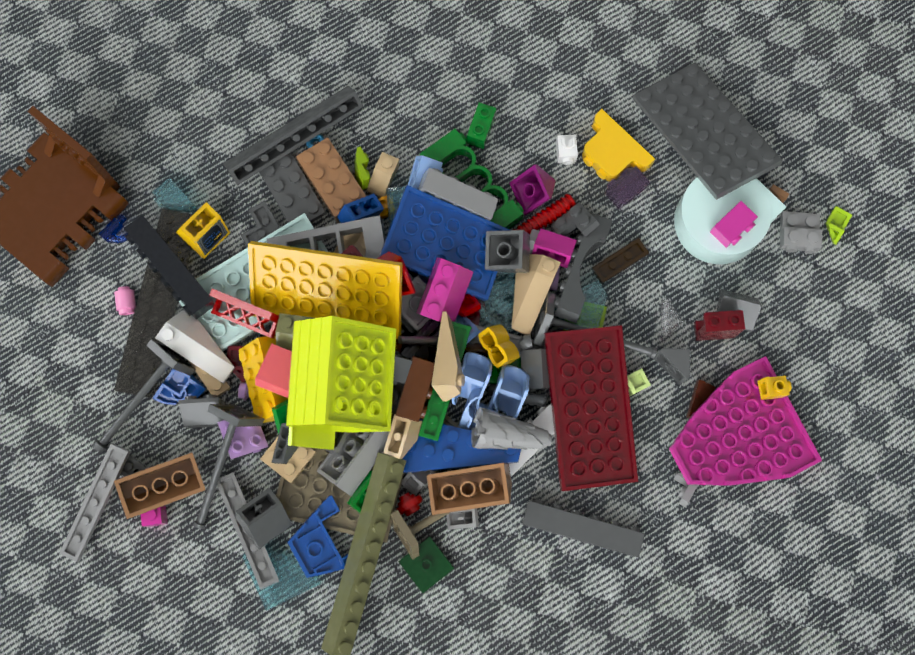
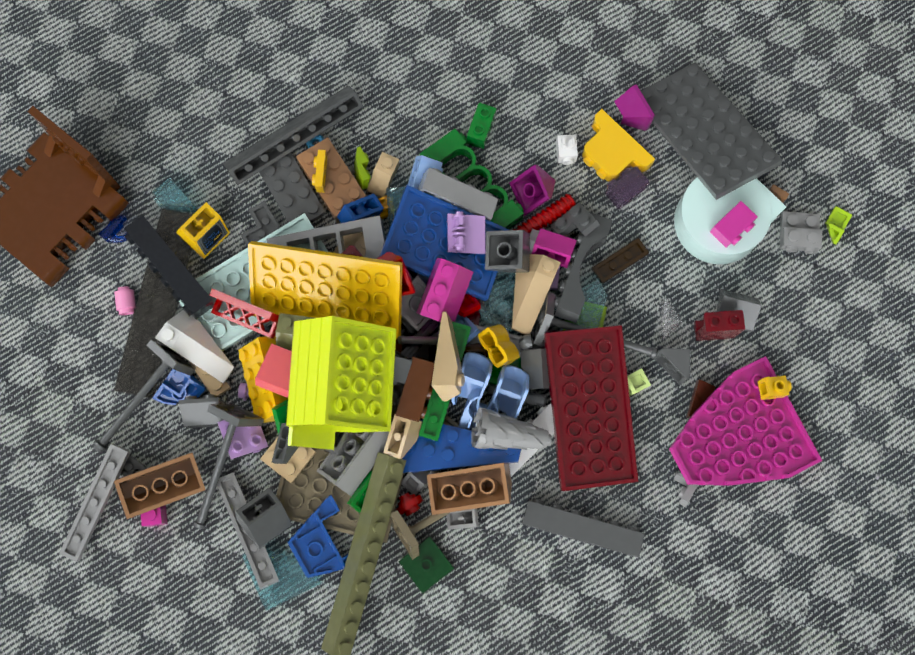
dark red slope [227,346,246,383] -> none
none -> yellow plate [312,150,328,193]
none -> lavender hinge [447,211,485,254]
none -> magenta slope [614,84,655,131]

